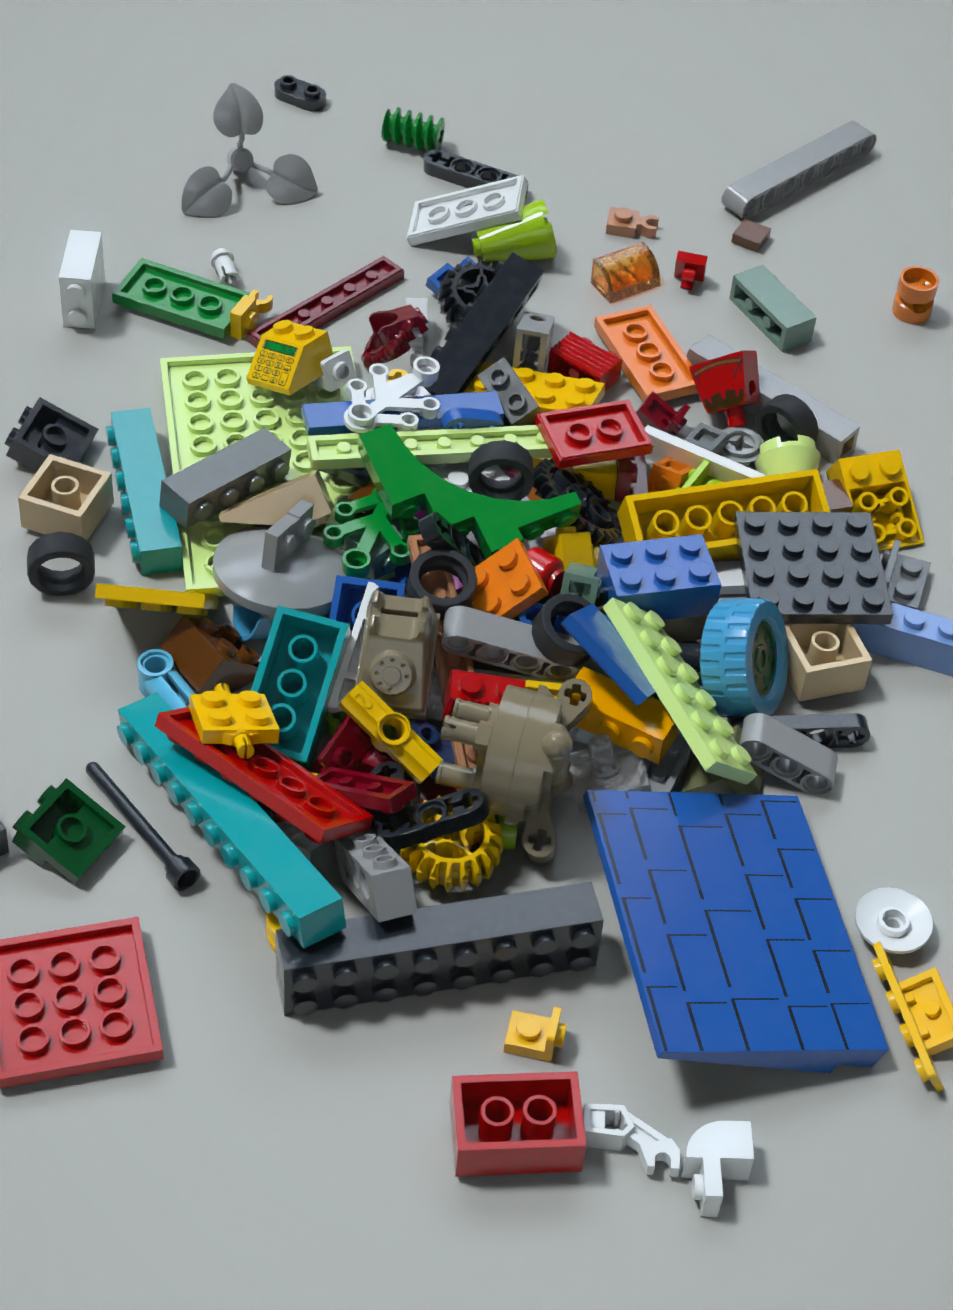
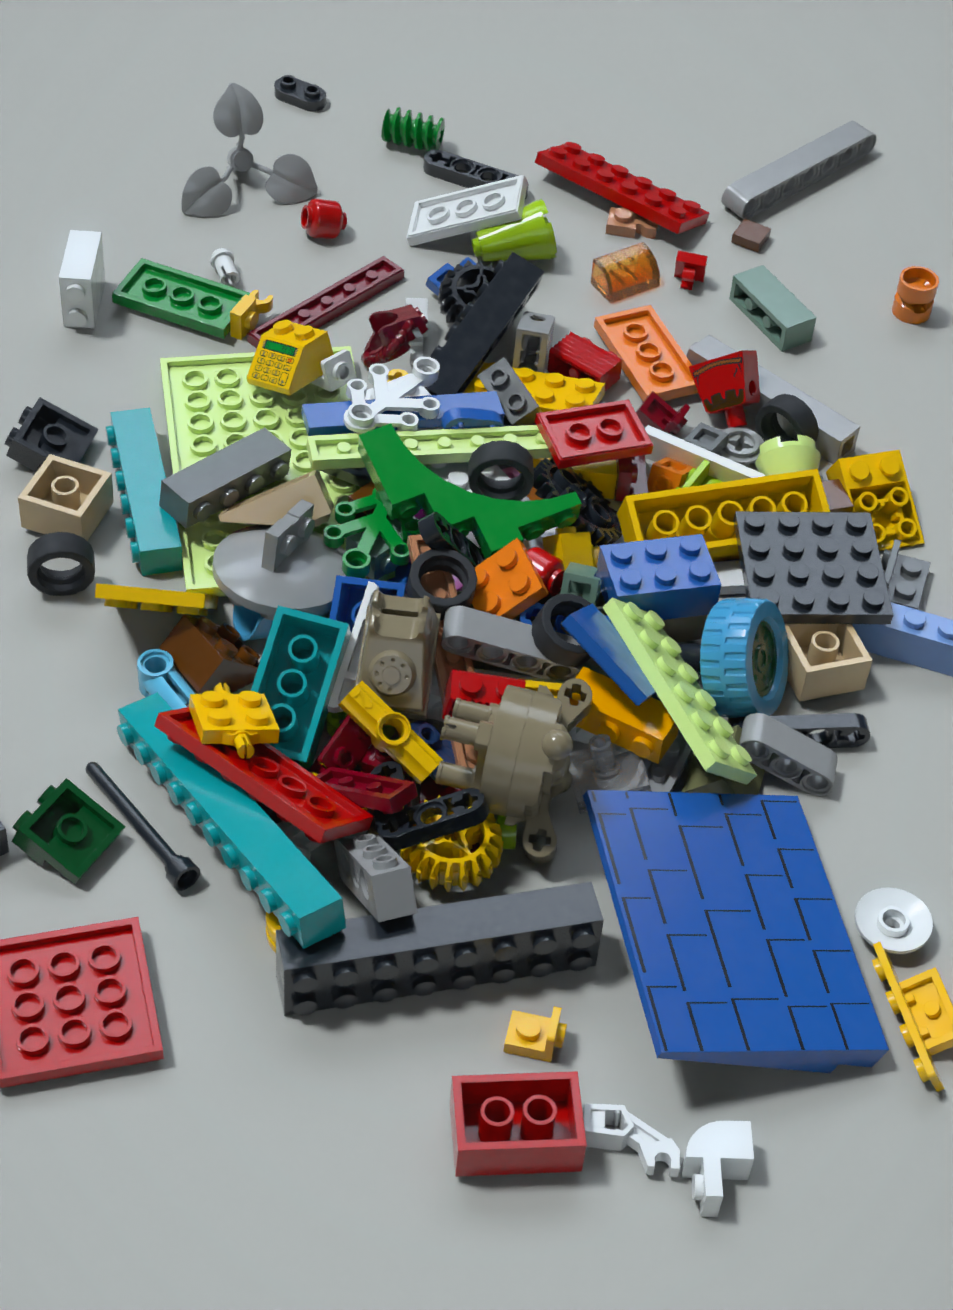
none -> red head [301,199,347,239]
none -> red plate [535,142,710,234]

